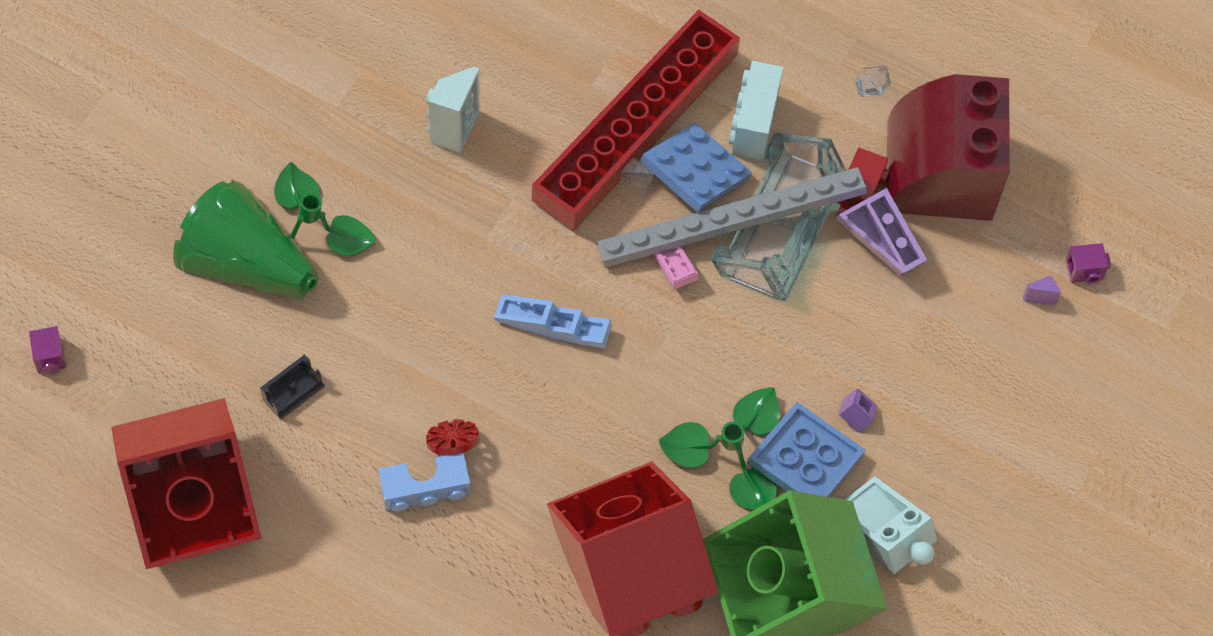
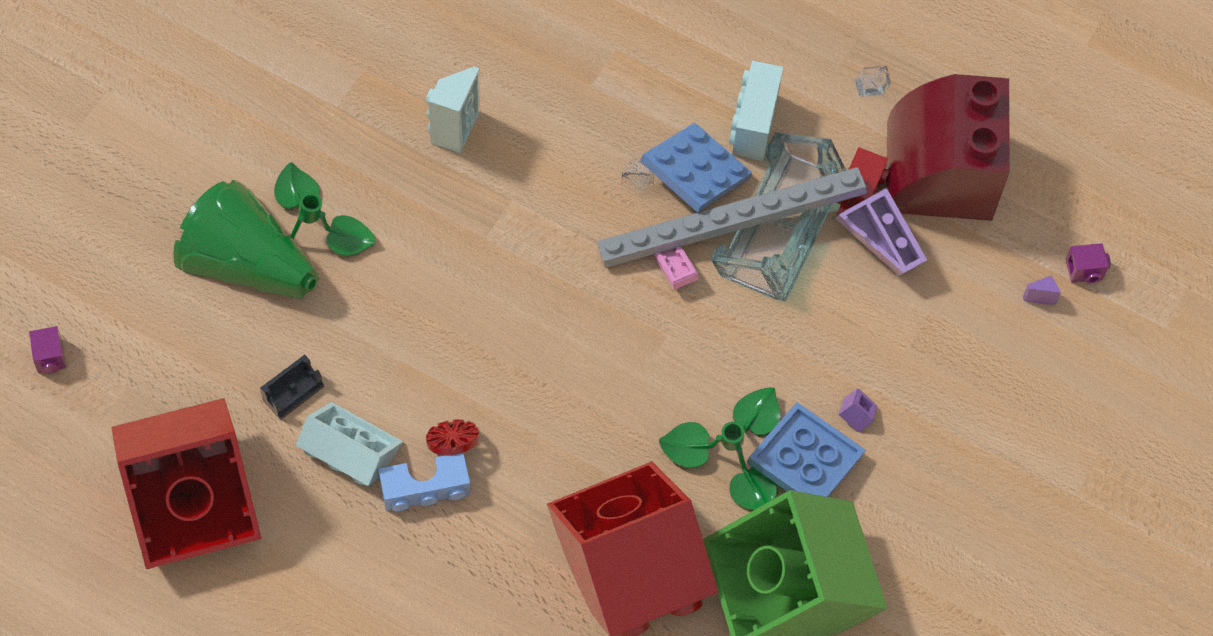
light blue slope [494,294,612,349] -> none
red brick [532,9,740,231] -> none
light aqua slope [844,476,937,574] -> none
none -> light aqua slope [295,402,404,486]

